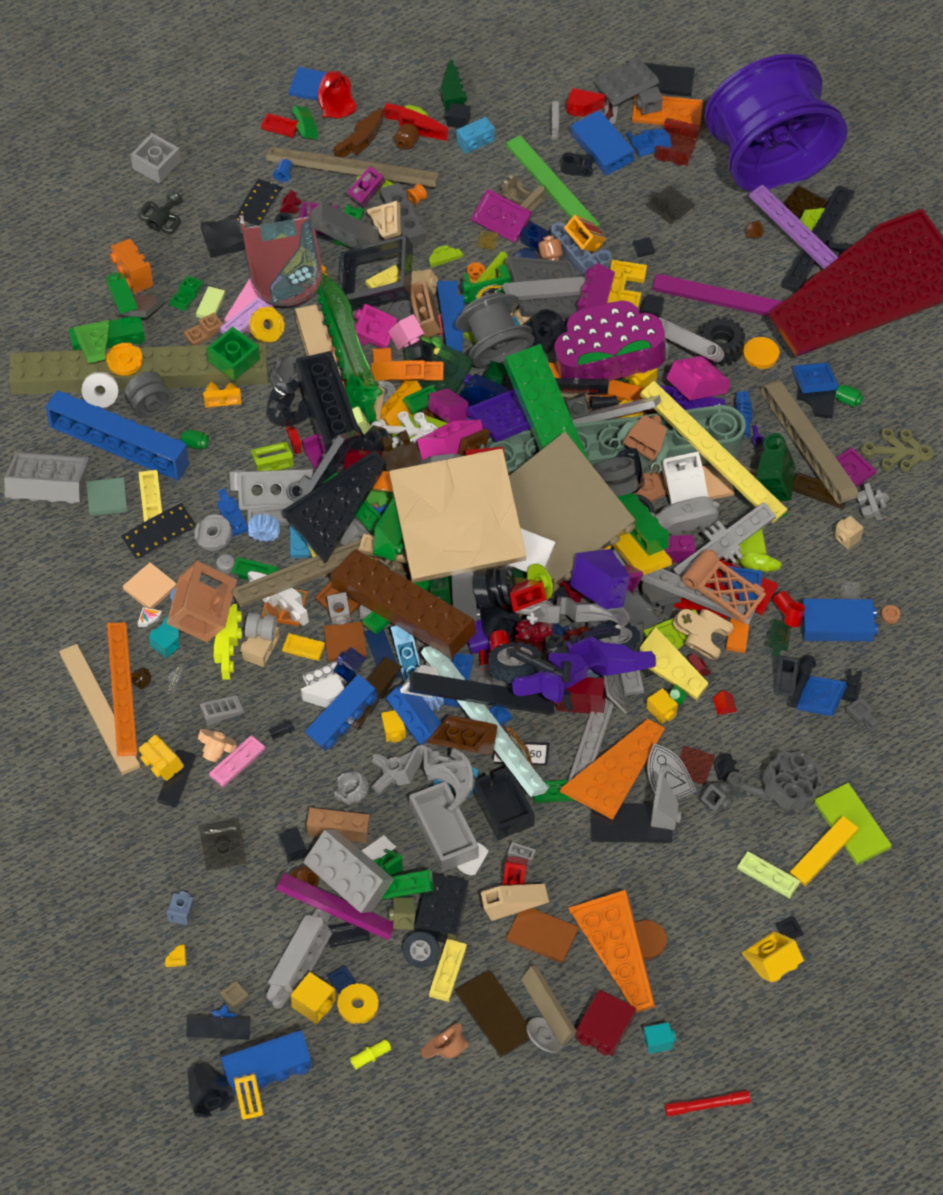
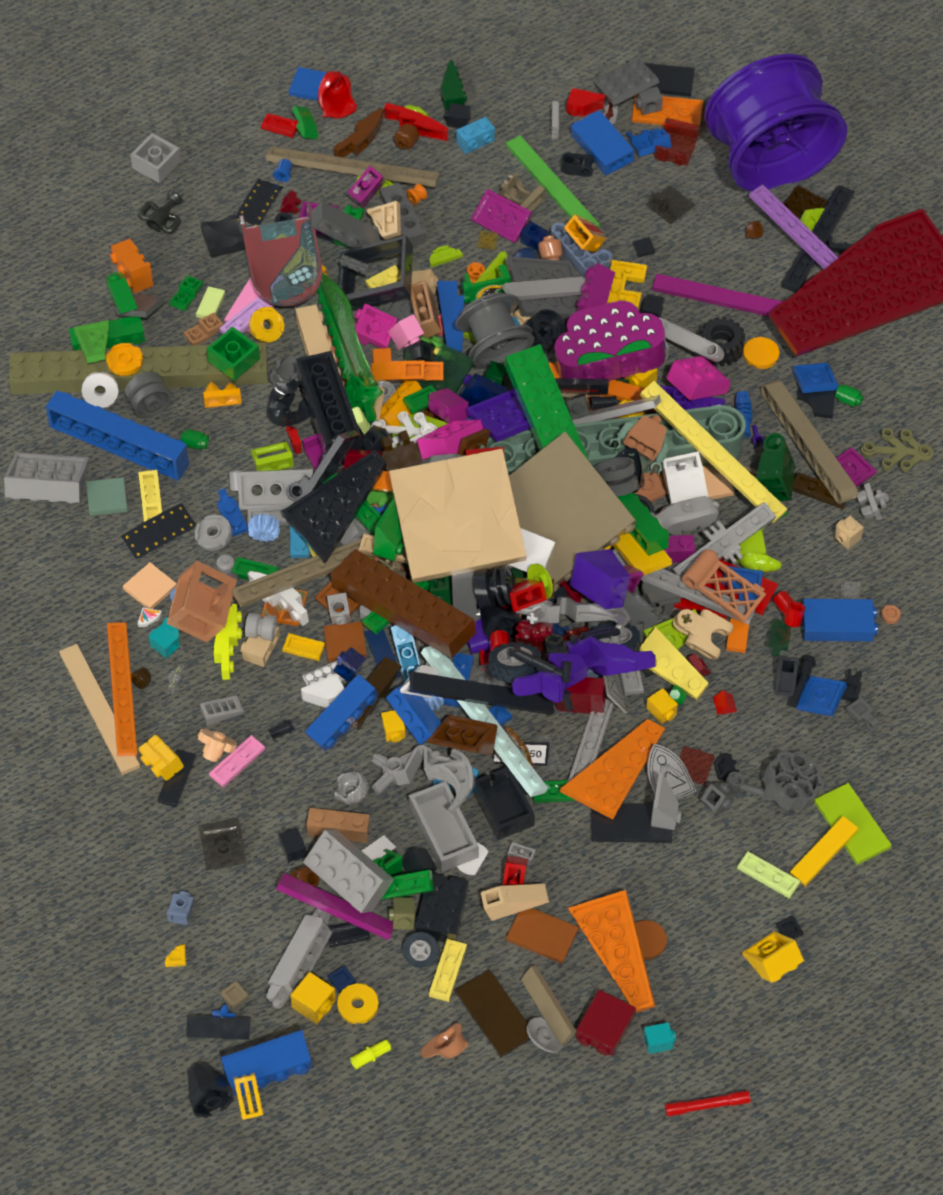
none -> dark grey axle [339,255,371,274]
none -> black brick [403,848,437,874]

